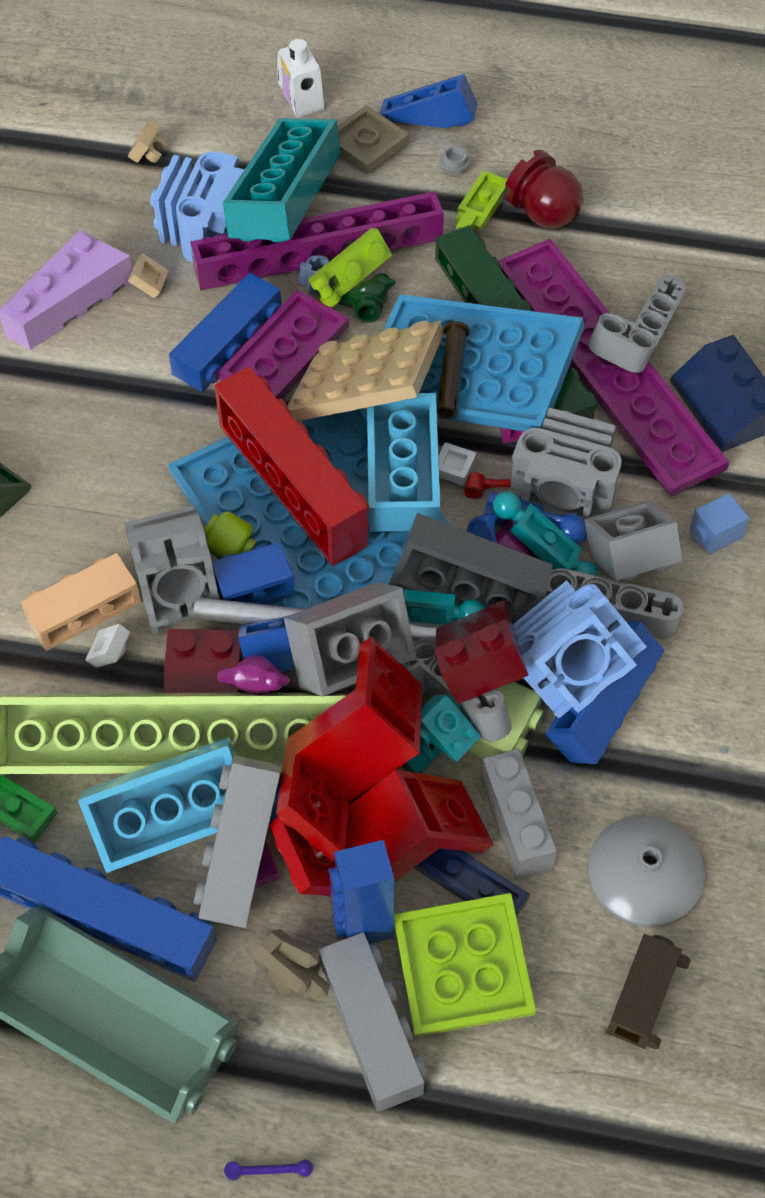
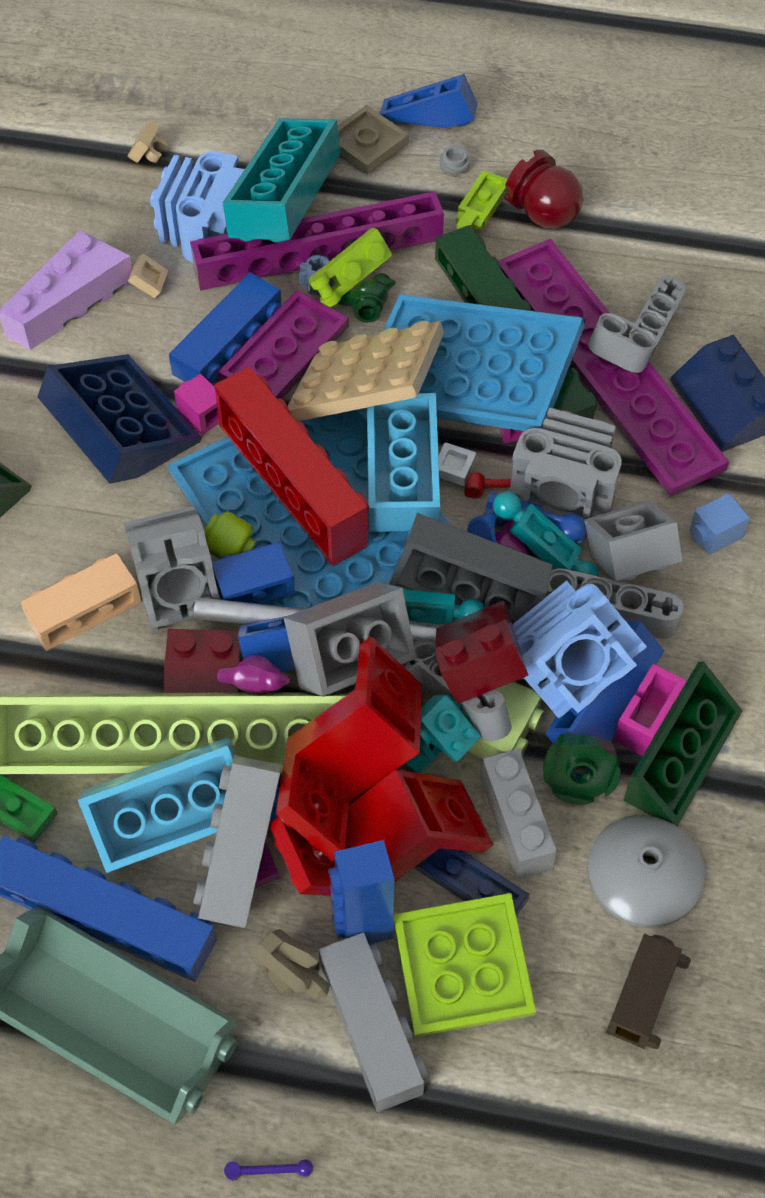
white plate [86,624,130,668] -> none
white torso [277,39,324,118] -> none
dark brown pin [436,321,470,419] -> none
none -> dark blue slope [37,354,202,484]
none -> dark pink brick [174,374,219,435]
none -> dark green plate [543,733,621,804]
none -> dark pink piece [614,664,687,756]
none -> dark green slope [623,661,743,826]

